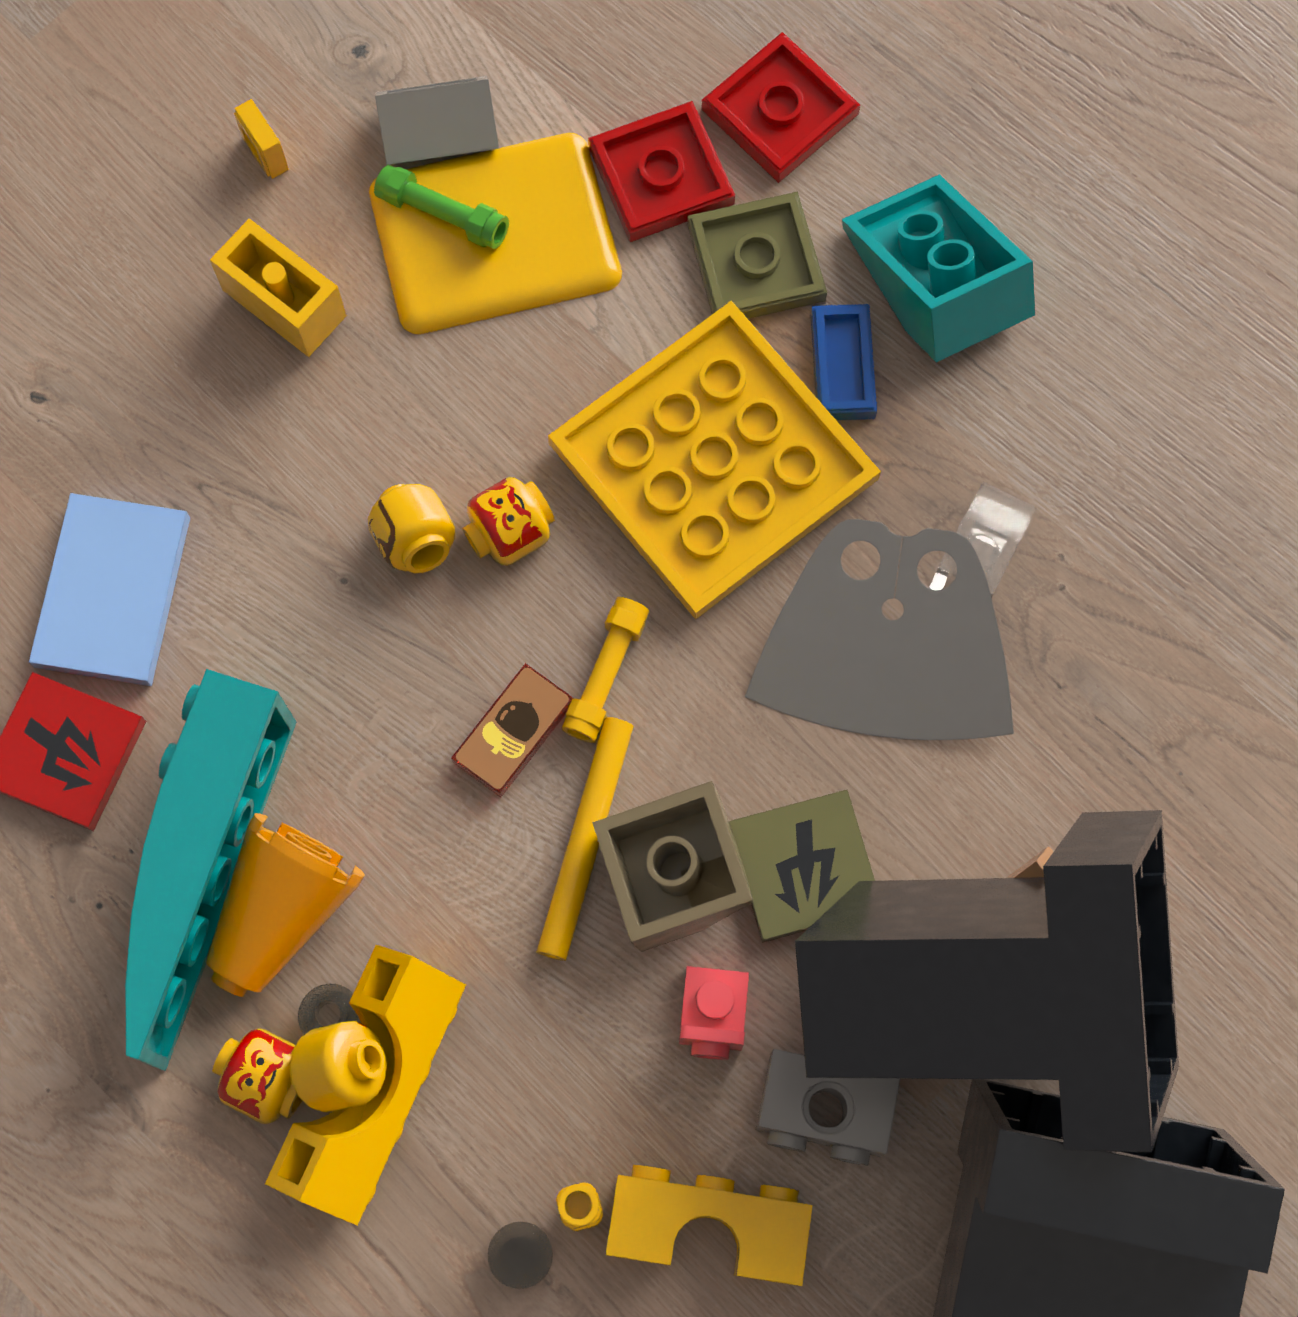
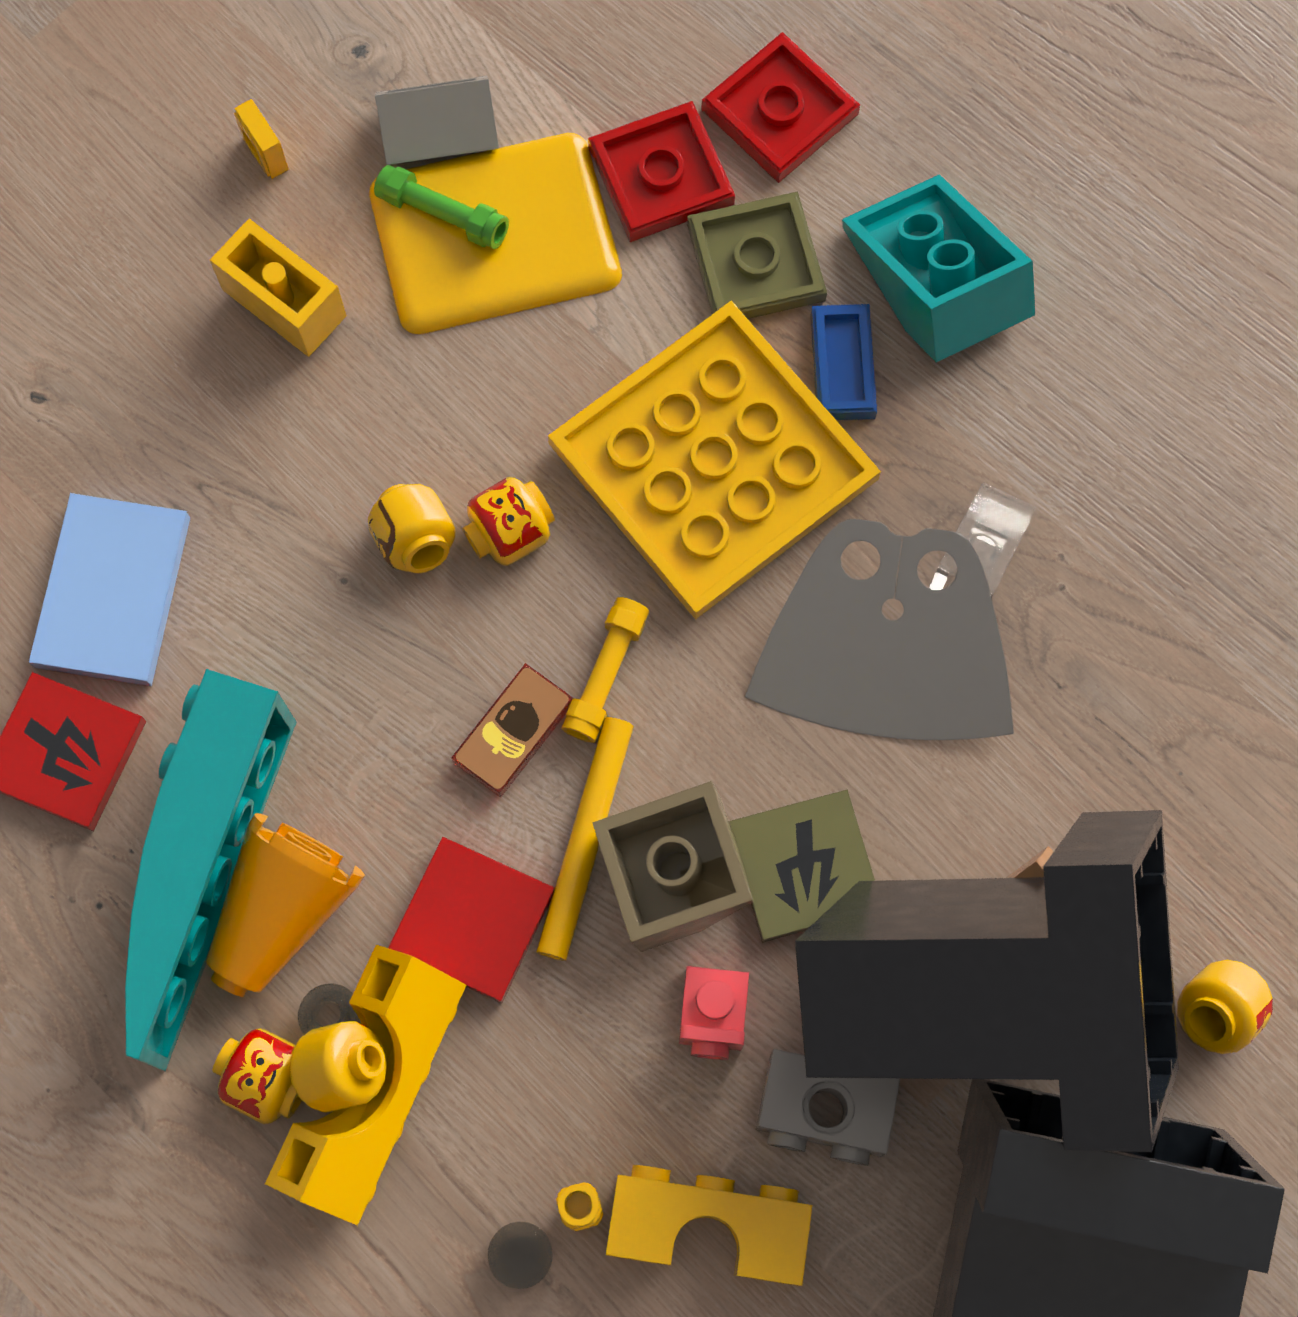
none -> red tile [388,837,555,1003]
none -> yellow head [1177,959,1273,1054]

